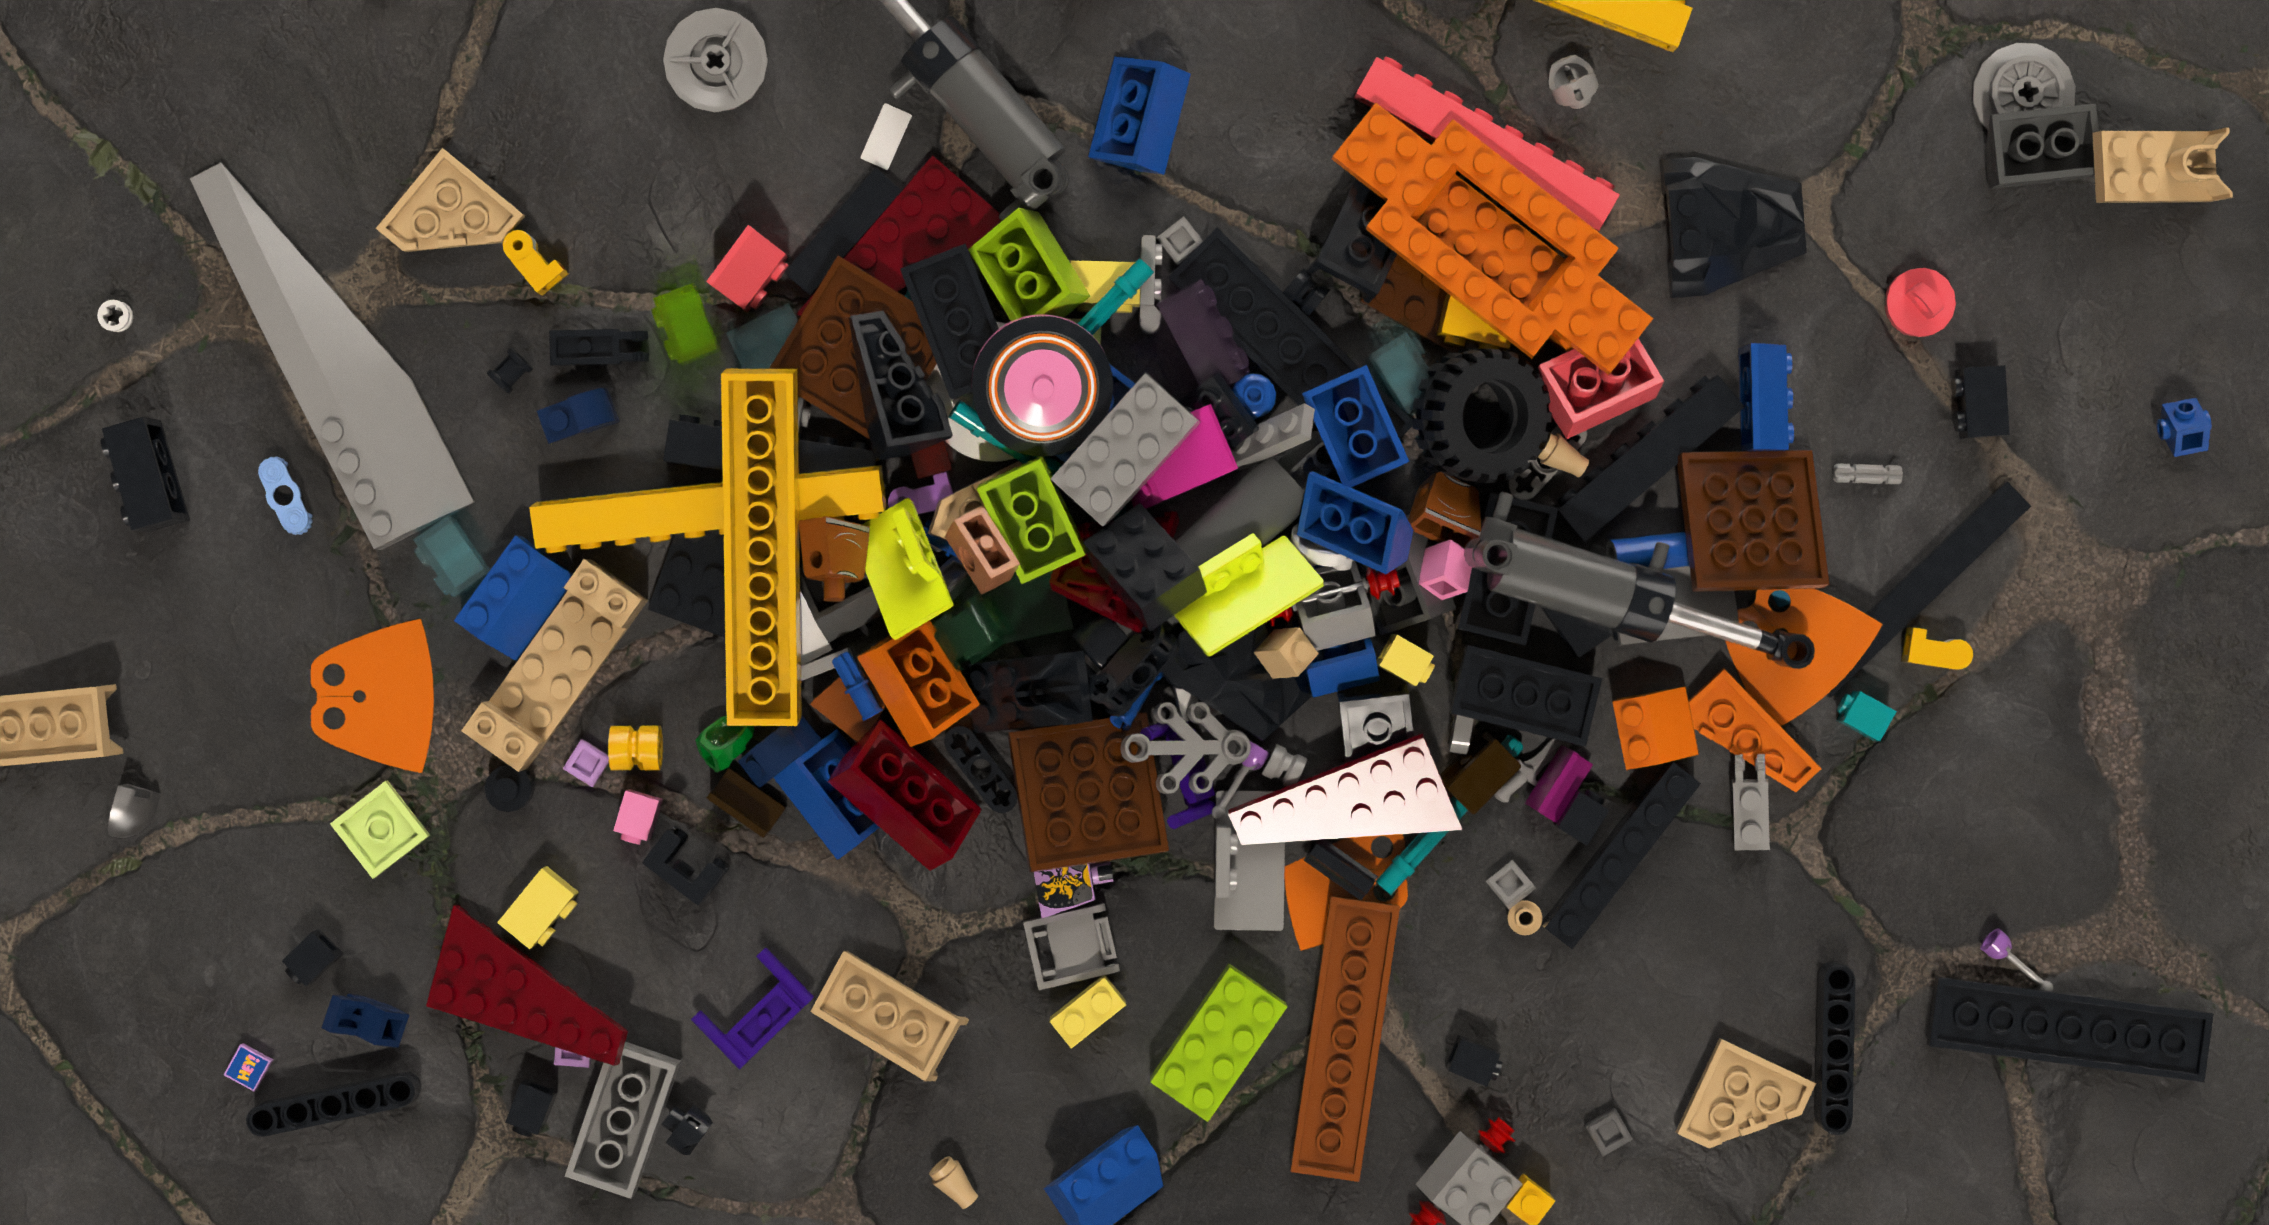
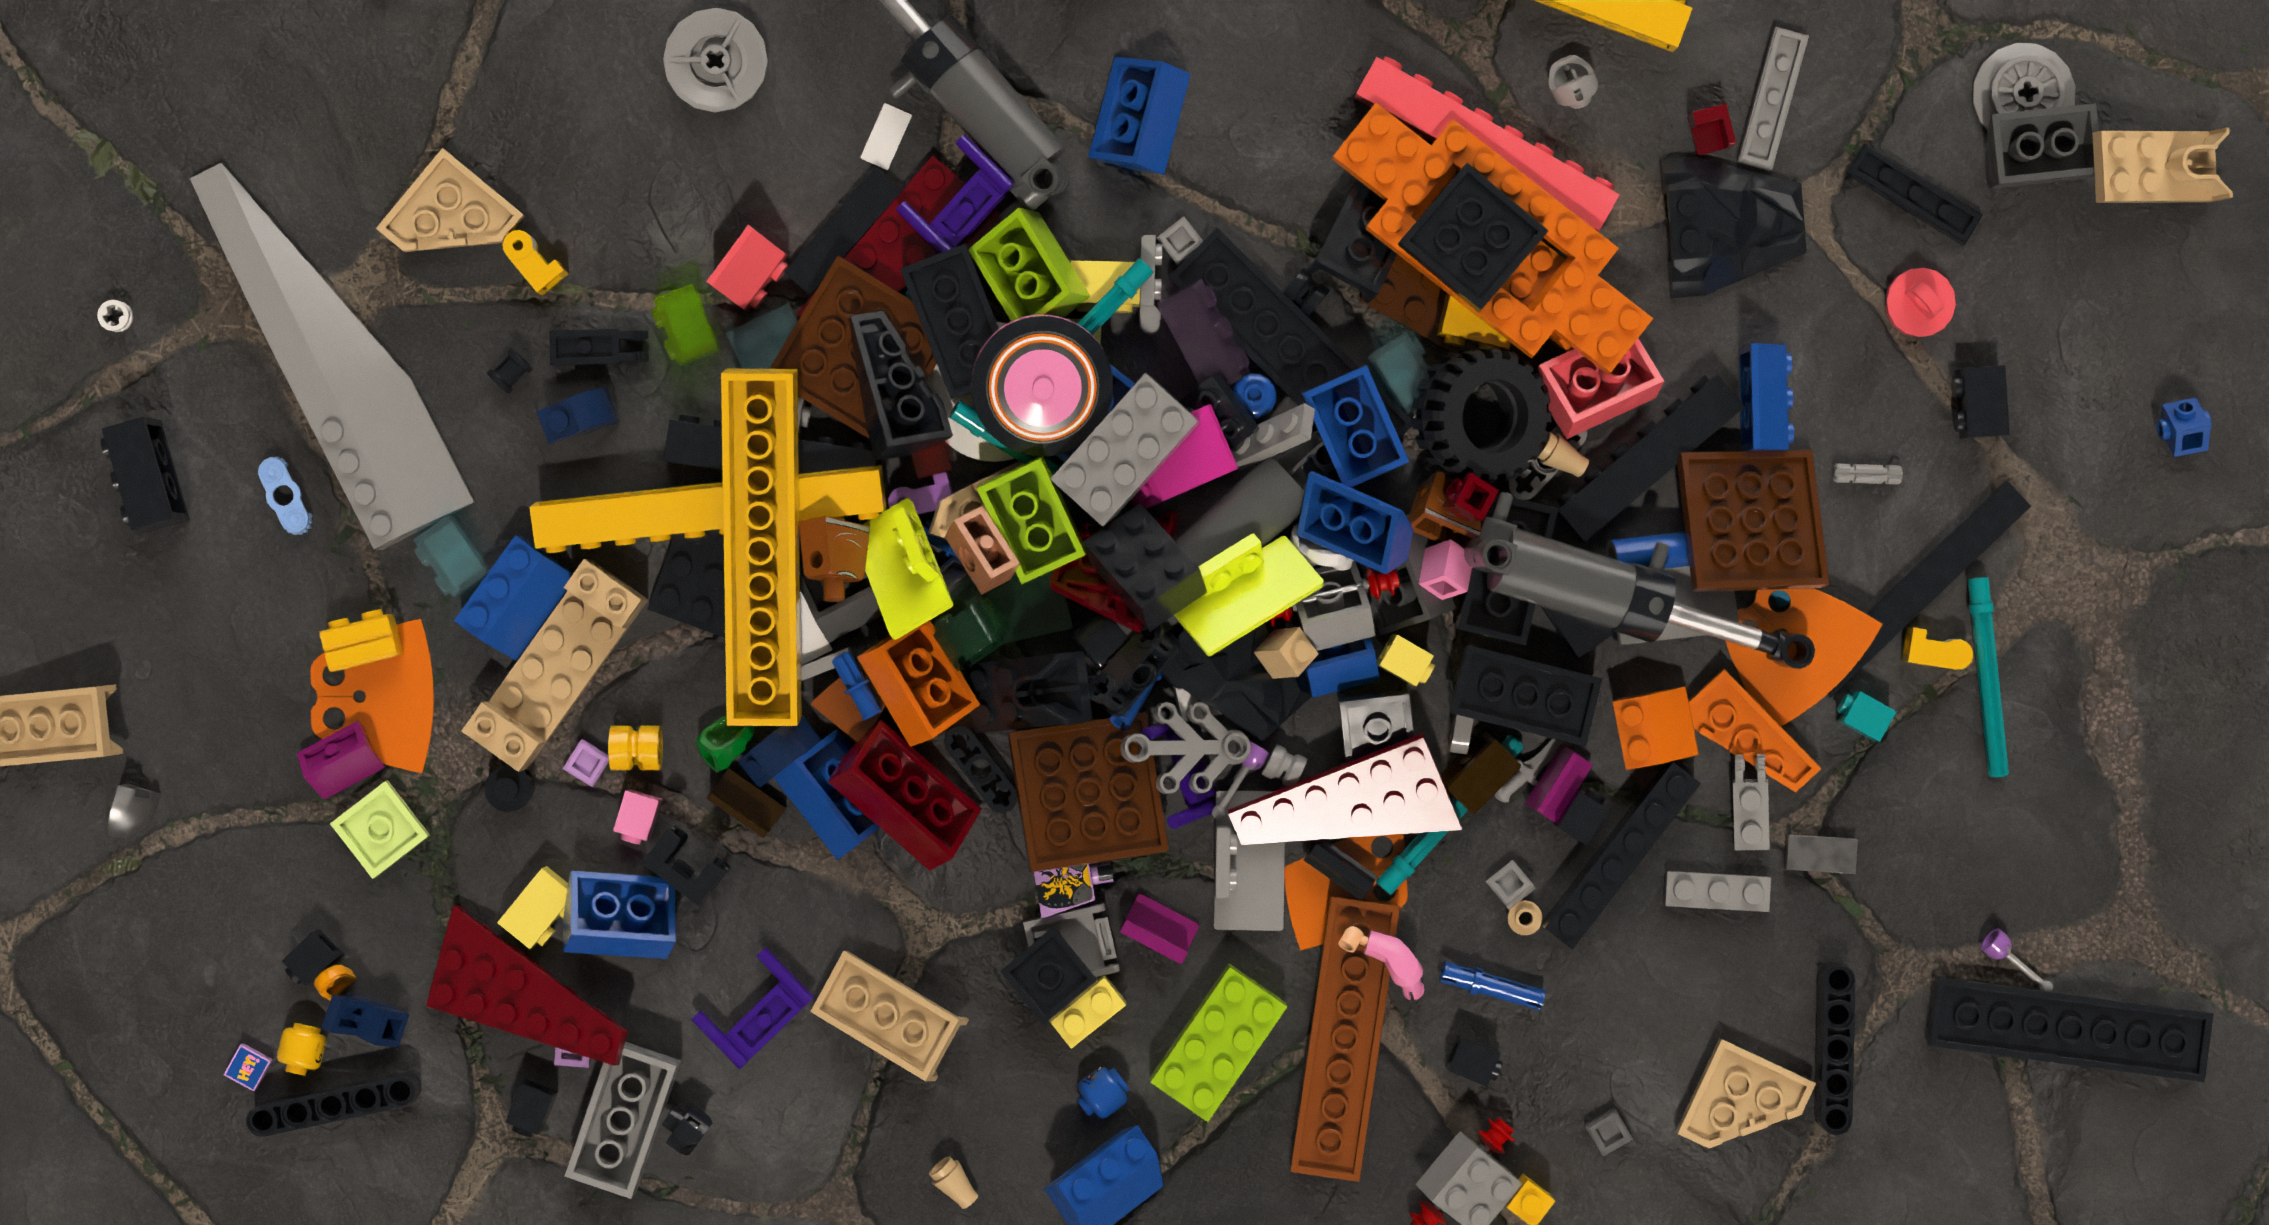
none -> yellow head [277,1023,327,1076]
none -> magenta panel [297,721,384,799]
none -> light orange tile [314,965,357,1000]
none -> yellow brick [319,609,403,672]
none -> blue slope [563,871,676,959]
none -> dark purple plate [896,134,1015,253]
none -> black plate [1000,927,1099,1027]
none -> blue head [1076,1067,1130,1119]
none -> magenta panel [1120,893,1199,965]
none -> bright pink arm [1338,926,1425,1000]
none -> black plate [1398,163,1548,312]
none -> blue pin [1439,961,1546,1011]
none -> dark red brick [1442,473,1499,521]
none -> light grey plate [1663,871,1771,912]
none -> dark red panel [1687,103,1736,156]
none -> light grey tile [1737,27,1809,171]
none -> flat silver tile [1784,834,1858,874]
none -> black tile [1845,143,1983,246]
none -> teal axle [1967,577,2009,778]

